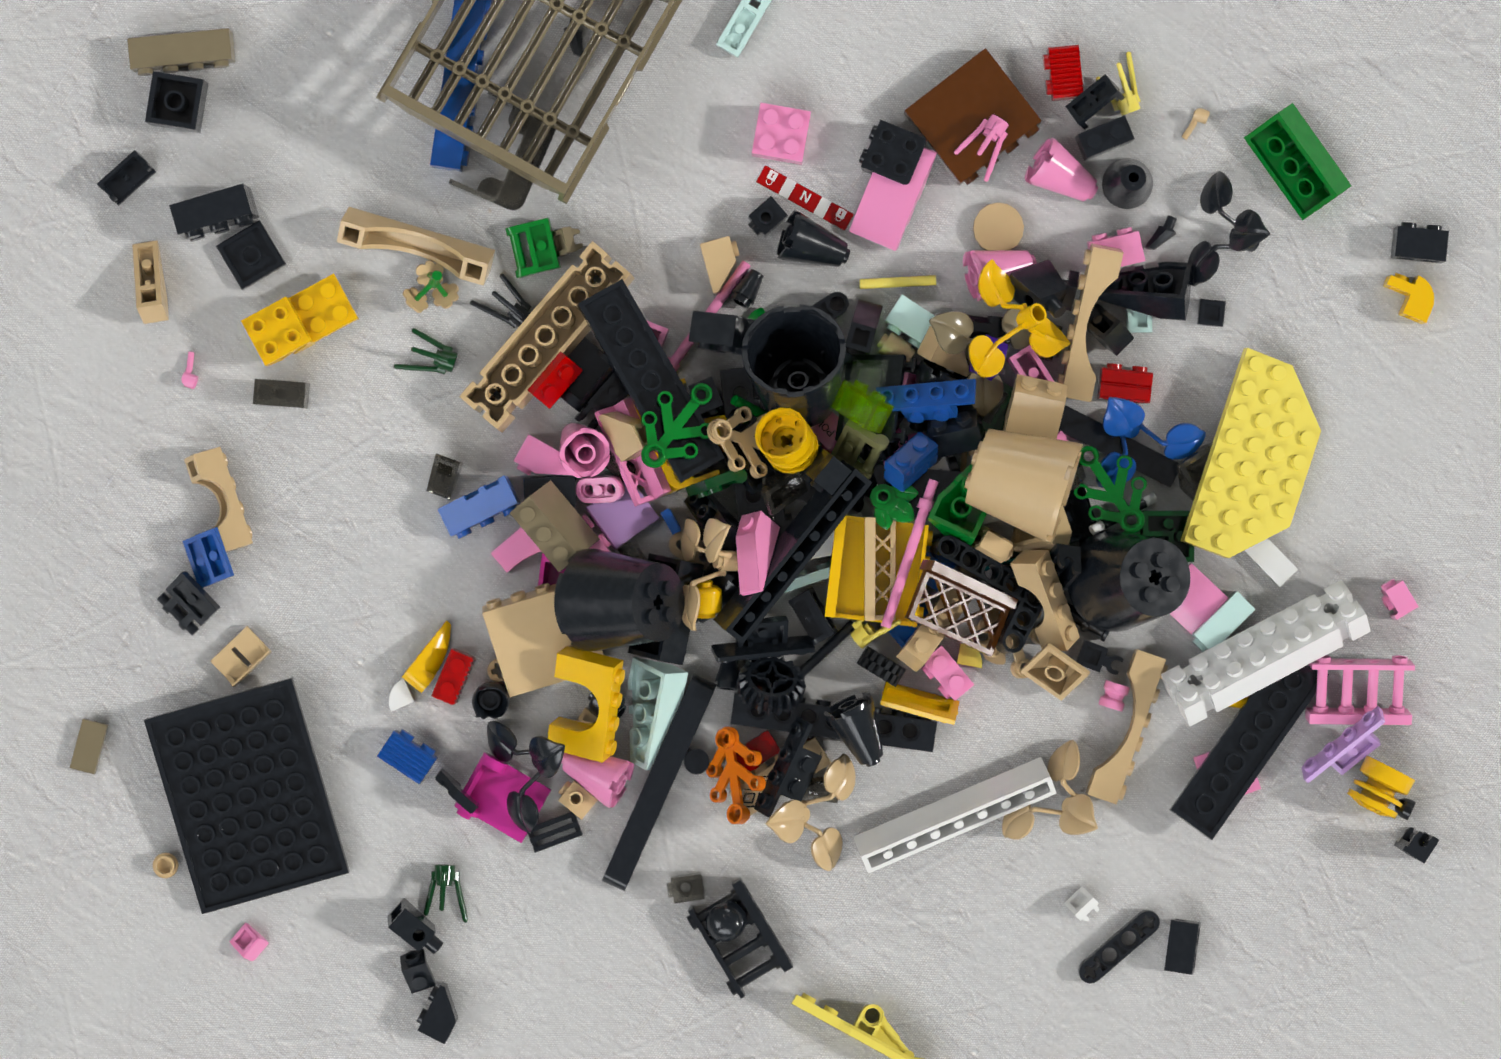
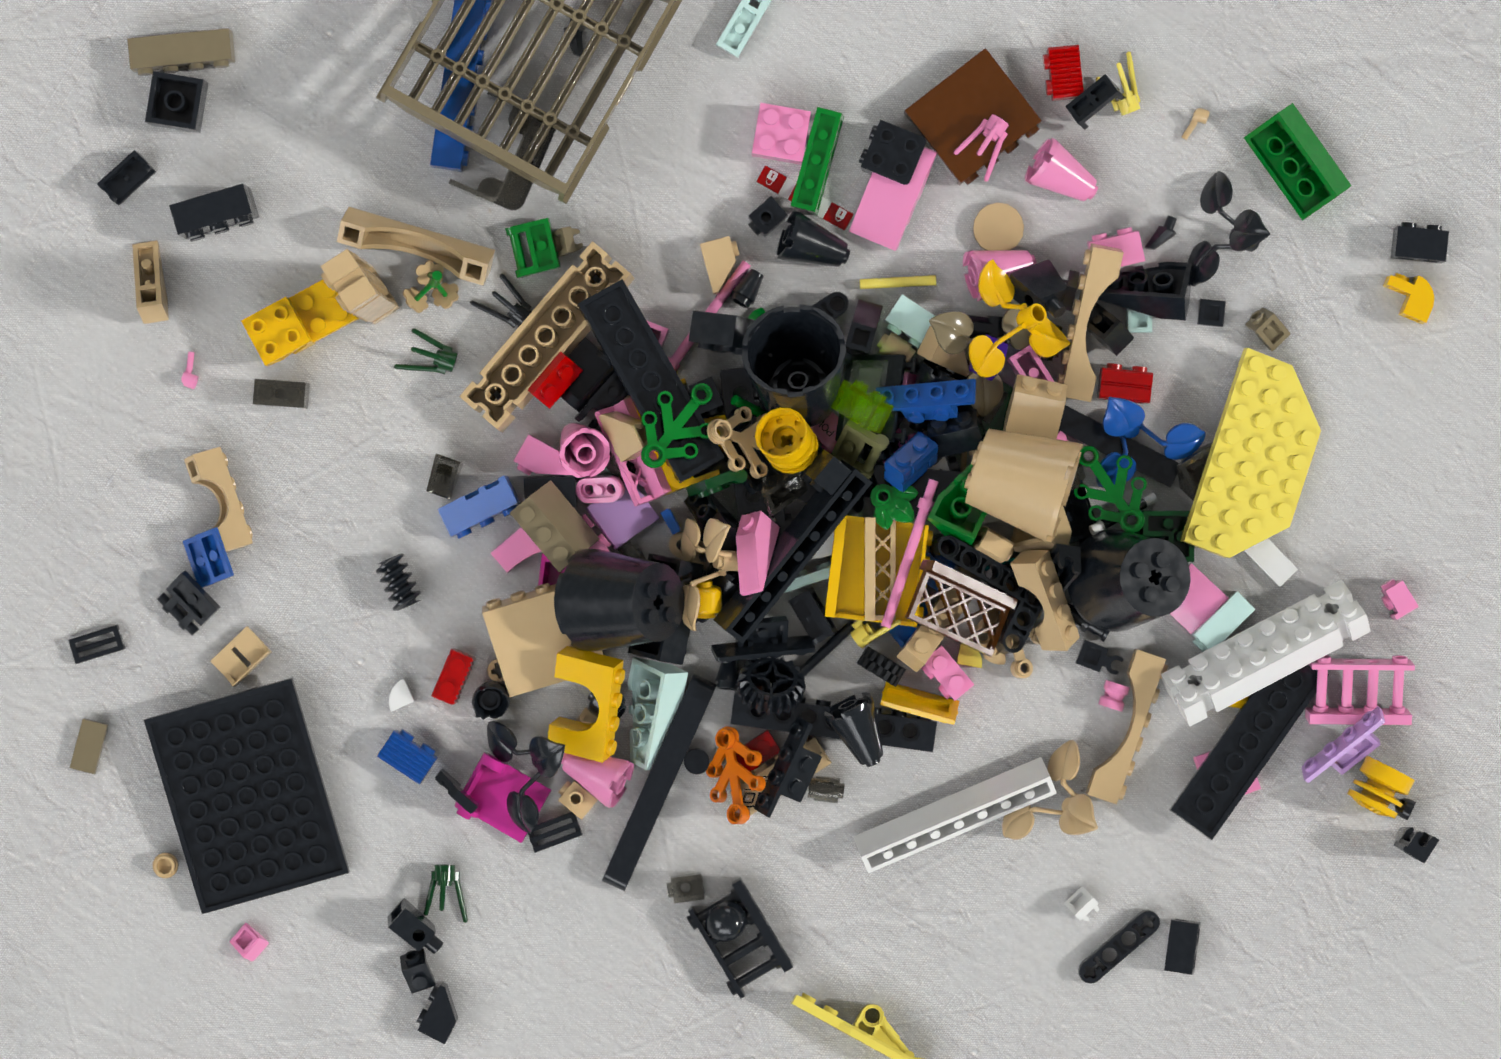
black tile [216,220,286,290] -> none
yellow piece [401,620,451,693] -> none
tan plant [765,754,856,871] -> none
tan slope [1020,643,1090,701] -> none
black brick [1075,115,1135,161] -> none
black cone [1102,158,1153,209] -> none
none -> black tile [68,625,126,664]
none -> tan brick [320,249,400,324]
none -> black piece [376,553,421,611]
none -> green fence [790,107,844,216]
none -> dark tan bracket [1245,307,1291,351]

